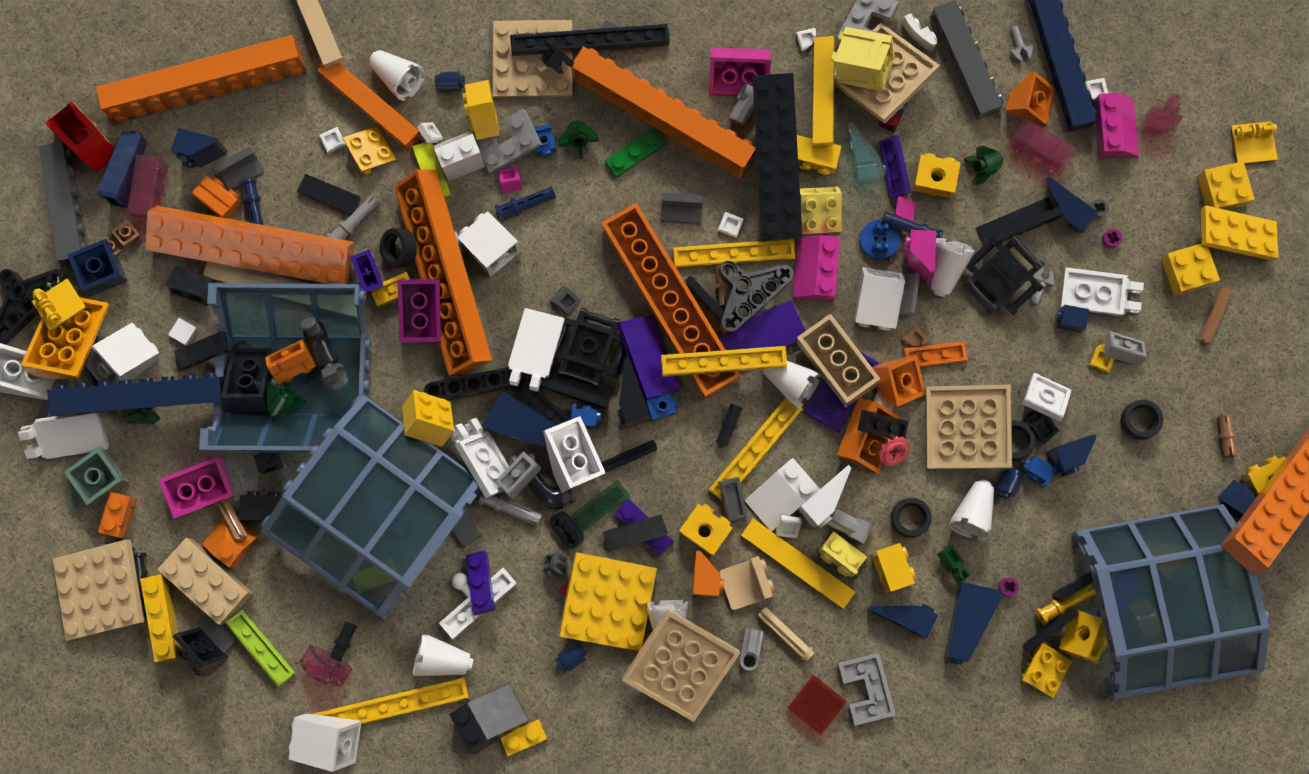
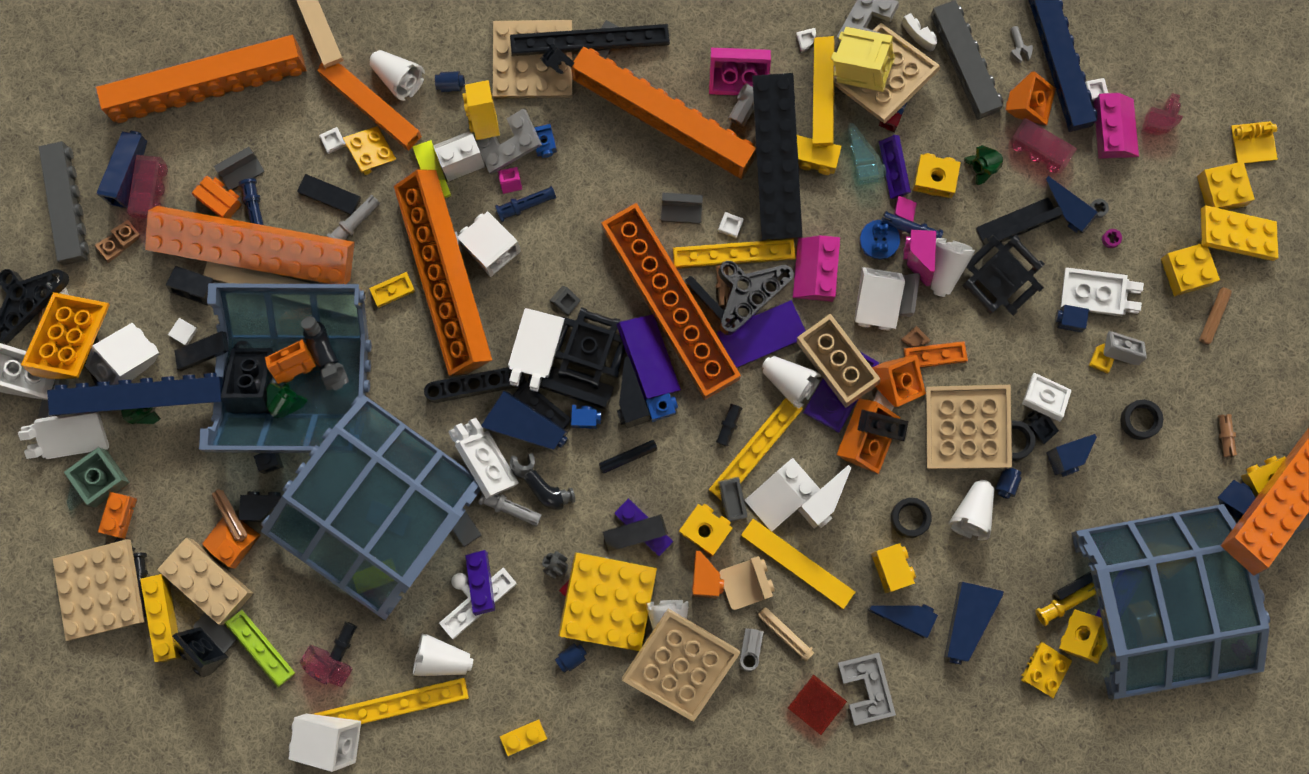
yellow hinge [32,279,86,331] -> none
red piece [45,101,115,172] -> none
dark blue slope [68,239,128,297] -> none
dark pink slope [159,456,234,519] -> none
dark blue slope [171,128,227,168] -> none
dark purple slope [350,250,384,294] -> none
black tyre [379,228,417,267] -> none
magenta slope [398,279,441,342] -> none
yellow brick [402,390,454,447] -> none
white tile [417,123,443,143] -> none
slope [449,684,529,755] -> none
light grey slope [495,451,541,498] -> none
white slope [543,416,605,493] -> none
black beam [550,511,584,548] -> none
dark green brick [558,120,599,159] -> none
clear green plate [570,480,630,533] -> none
green plate [605,128,666,178] -> none
yellow tile [661,346,787,377] -> none
white tile [776,515,802,538] -> none
light yellow bracket [800,186,842,234] -> none
light yellow bracket [818,531,867,577] -> none
light grey piece [828,509,873,545] -> none
coral gear [878,436,910,466] -> none
dark green plate [937,544,970,583] -> none
magenta bush [998,577,1019,597] -> none
blue brick [1021,455,1057,488] -> none
black tile [1023,607,1079,653] -> none
light grey bar [1030,268,1054,306] -> none

